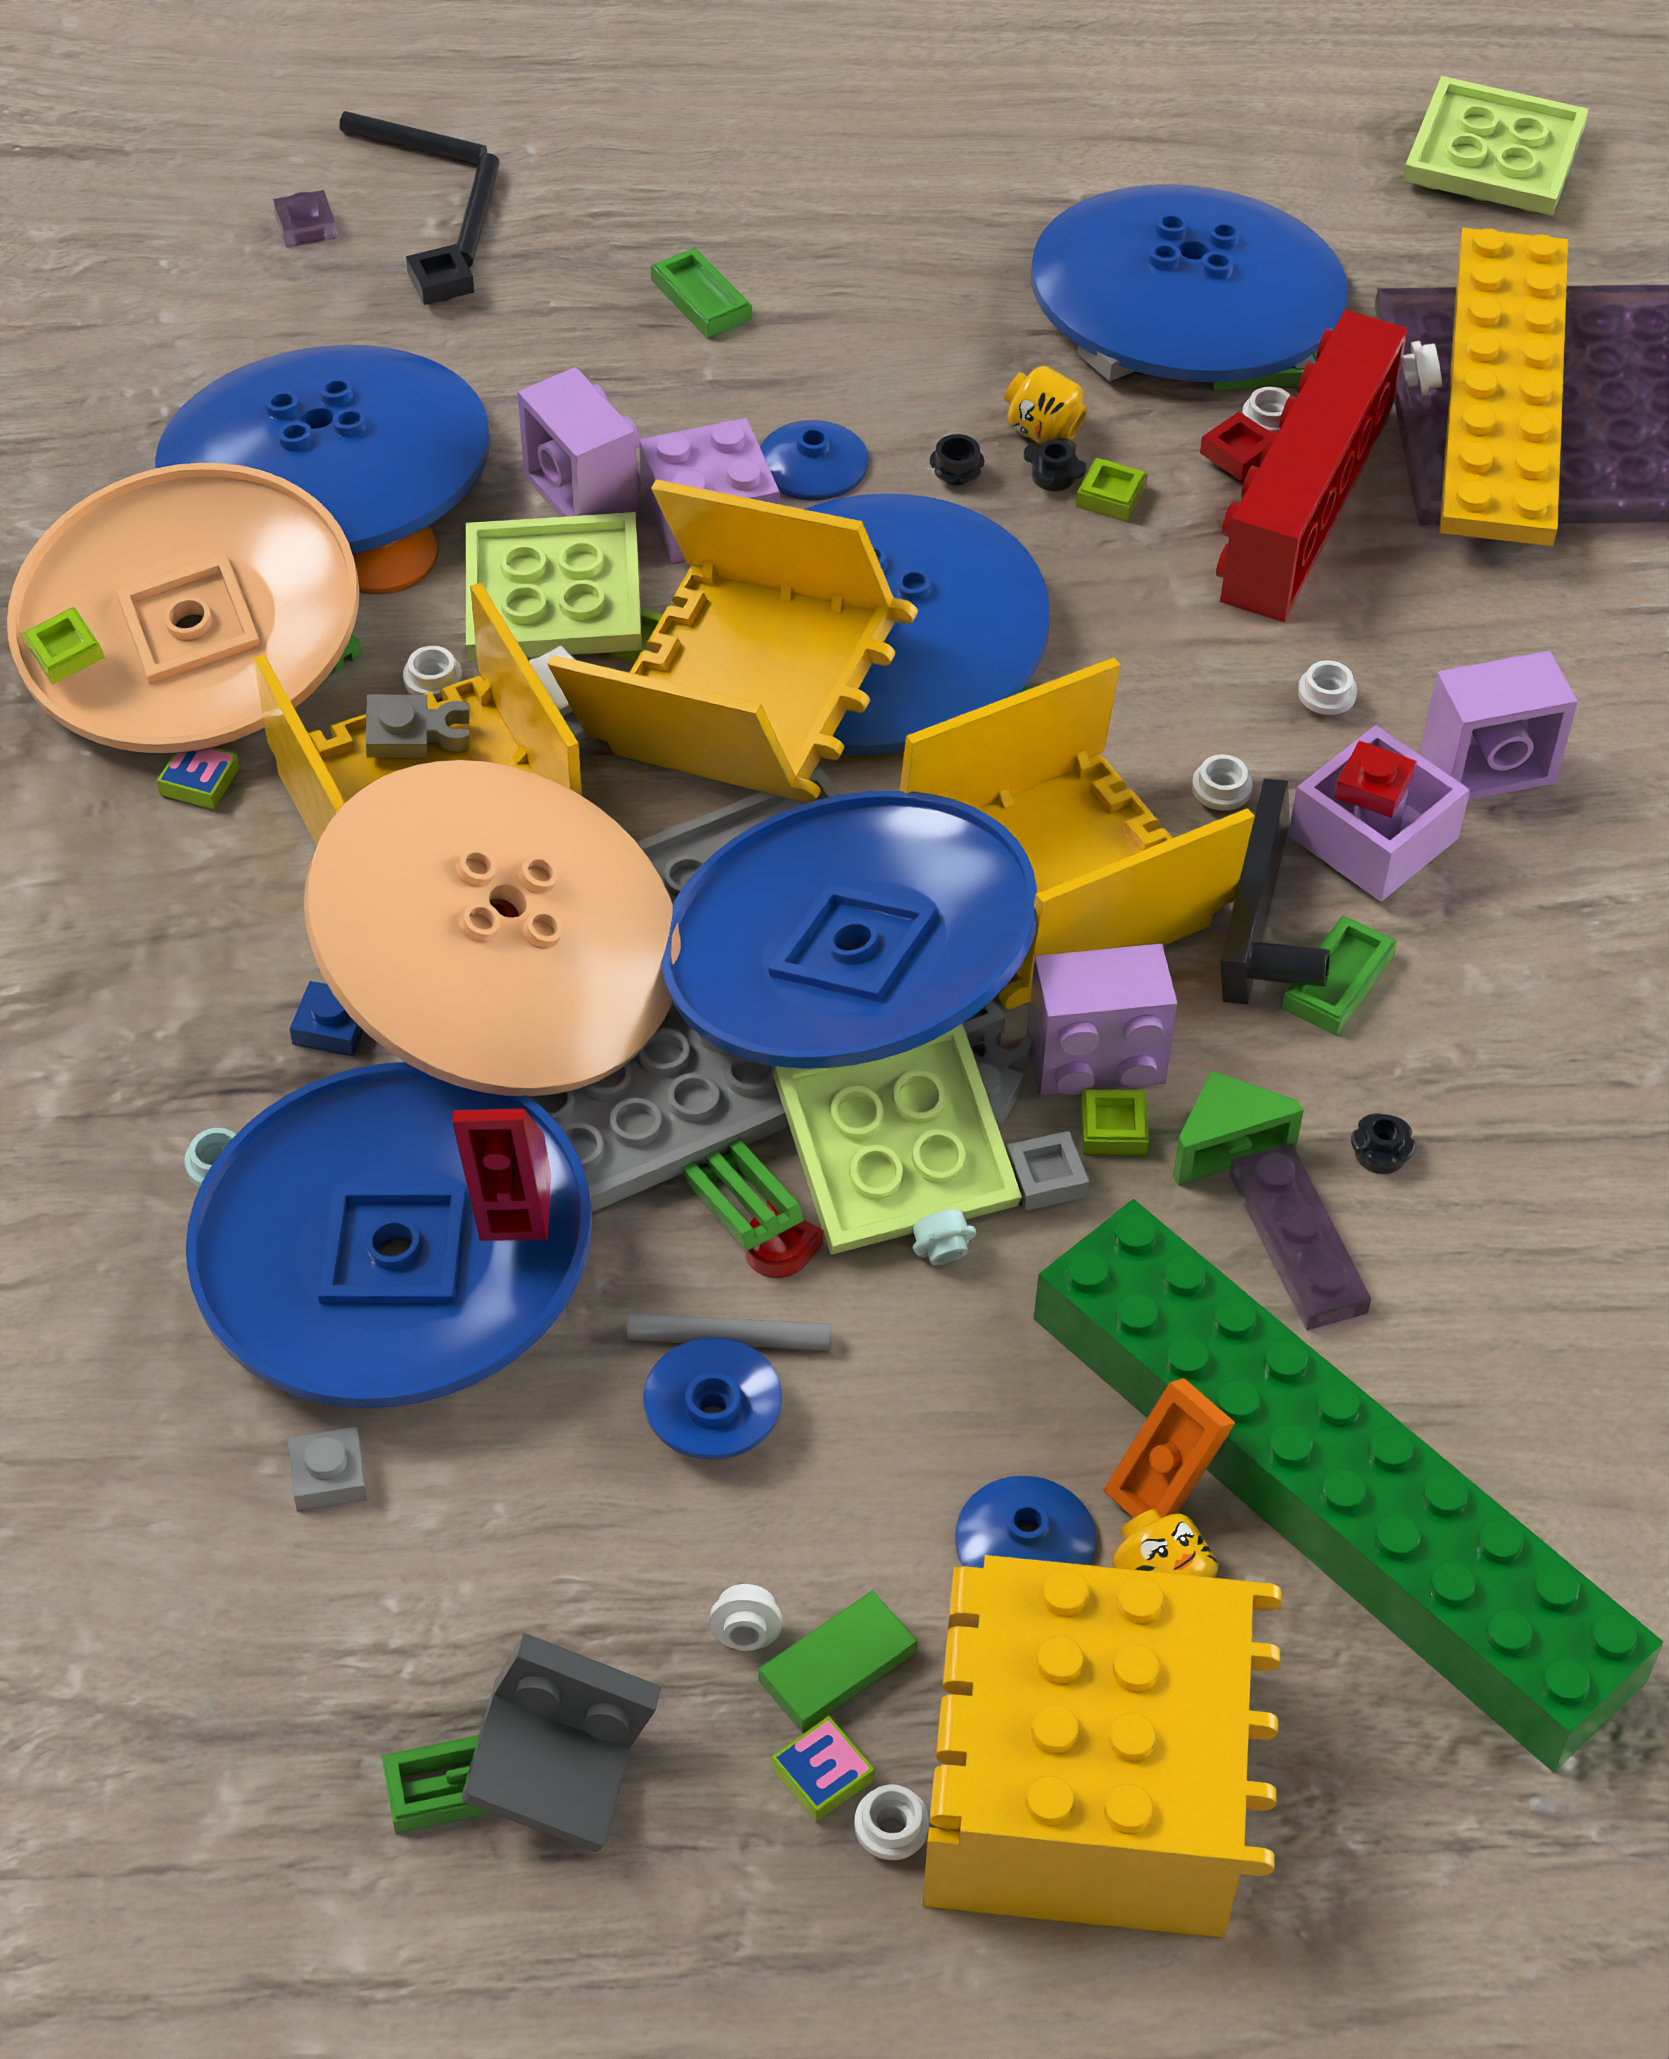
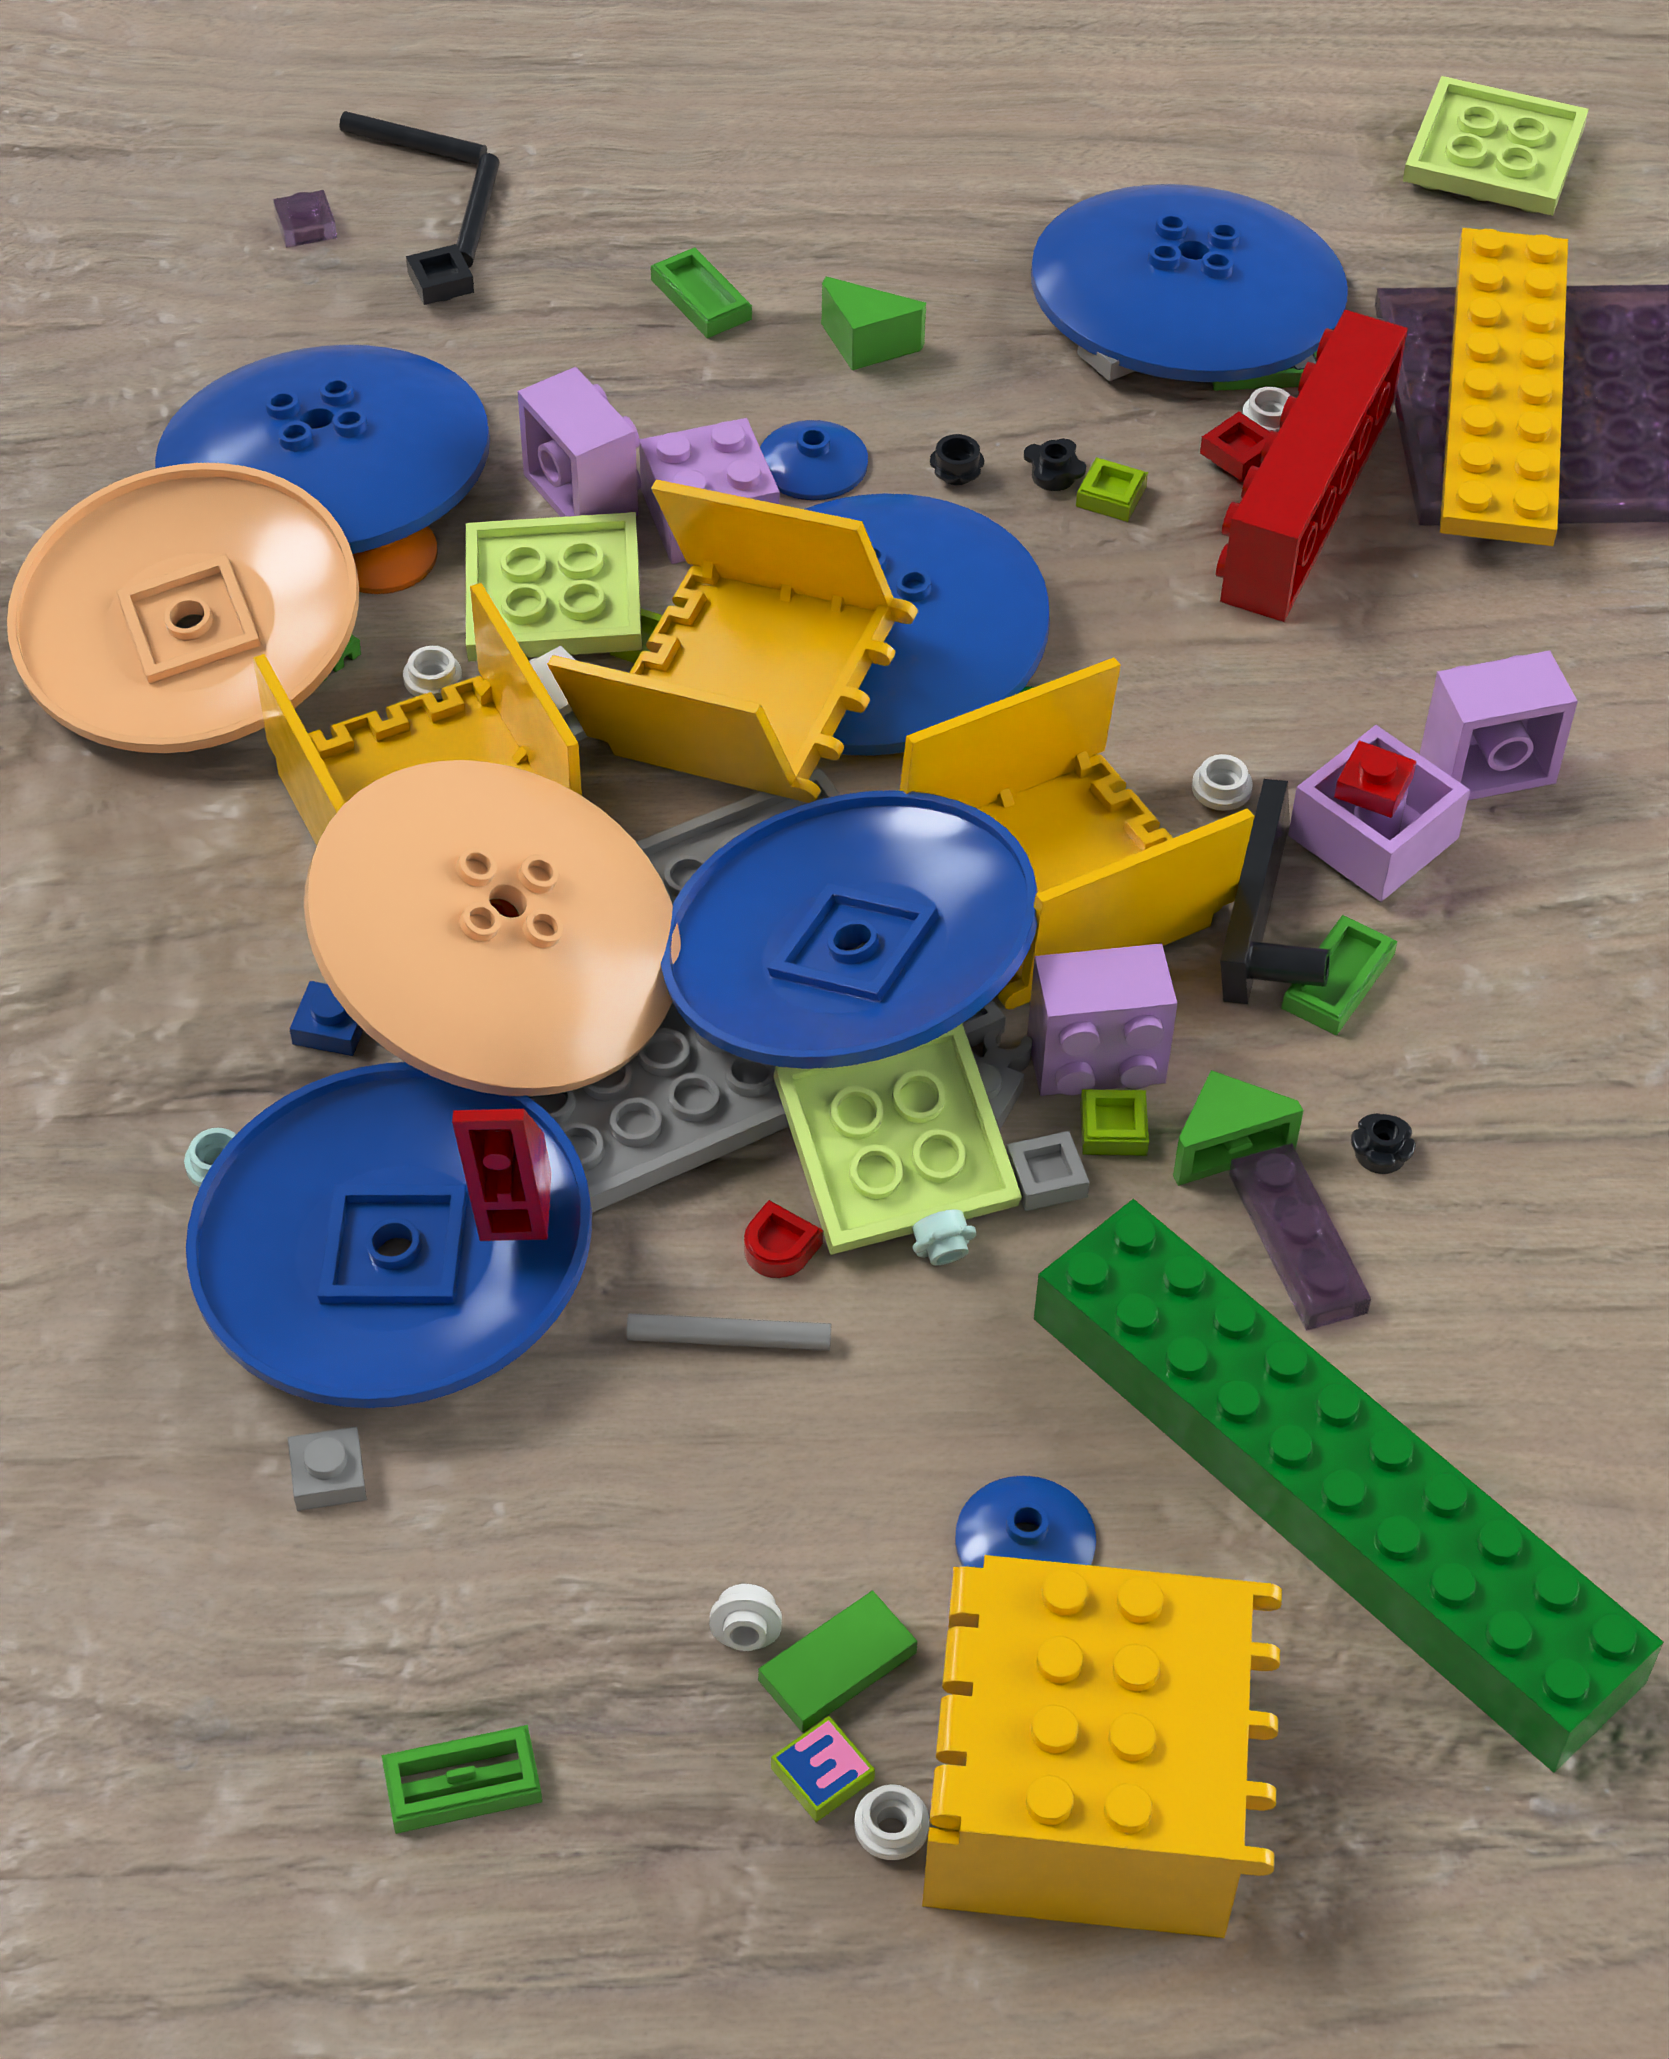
lime tile [21,606,105,685] -> none
tile [157,747,240,810] -> none
light grey plate [366,694,469,758] -> none
dark grey bracket [462,1633,662,1852] -> none
blue dish [643,1337,782,1460] -> none
bright green tile [682,1139,804,1251] -> none
yellow head [1004,365,1089,446] -> none
orange plate [1103,1378,1235,1518] -> none
yellow head [1112,1509,1218,1578] -> none
white plate [1298,660,1357,715] -> none
white plate [1402,341,1442,397] -> none
none -> bright green slope [821,276,926,370]

